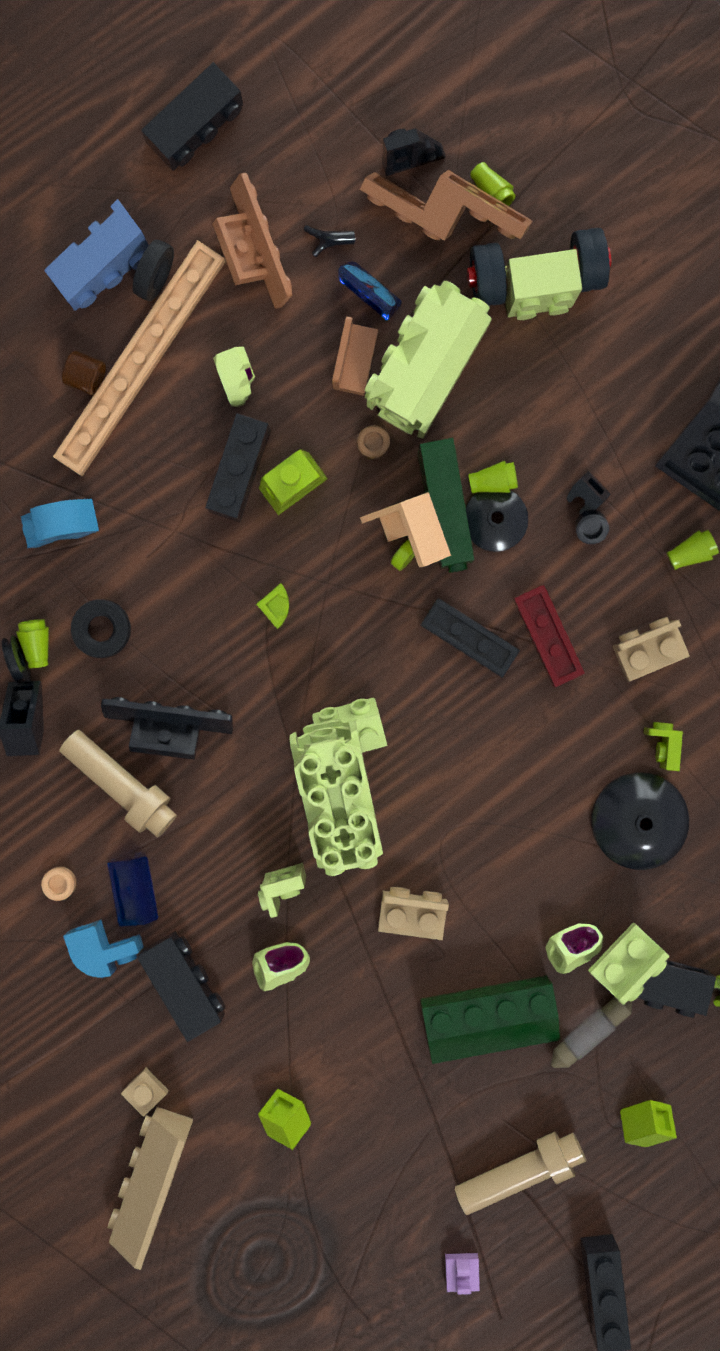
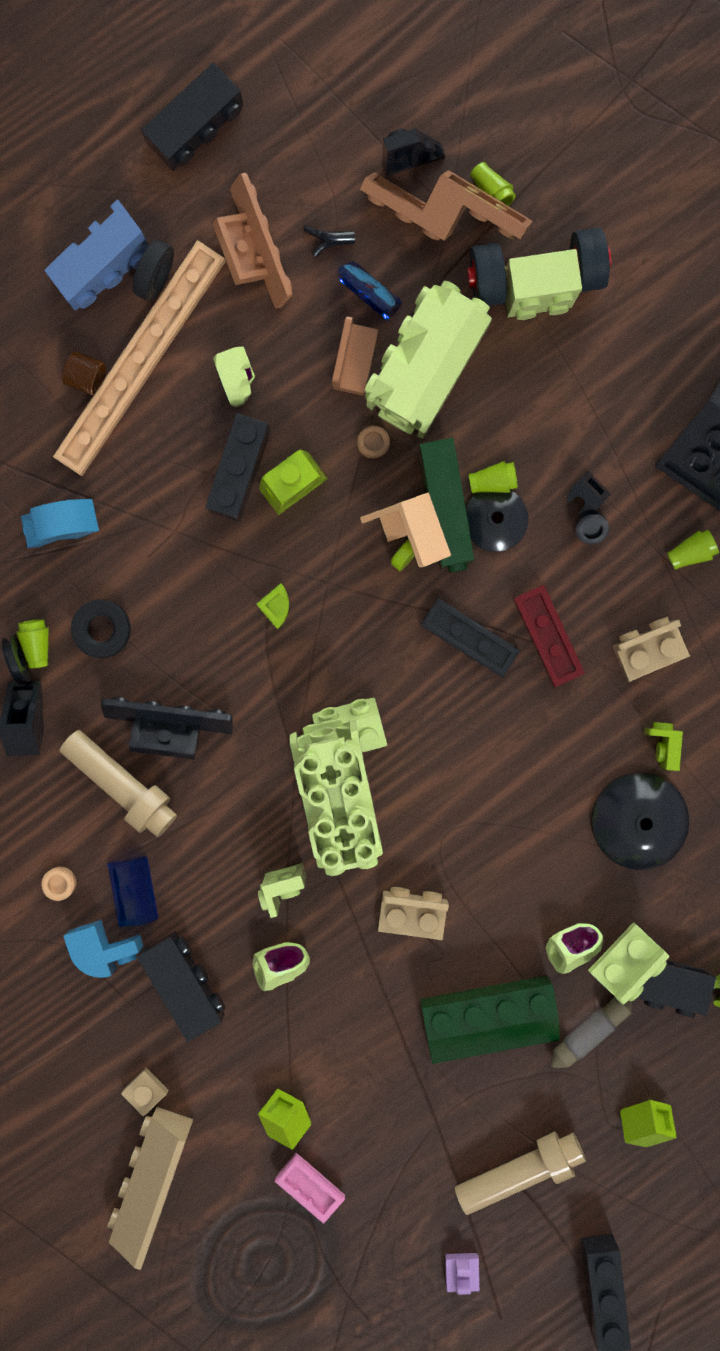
none -> bright pink plate [274,1153,345,1224]

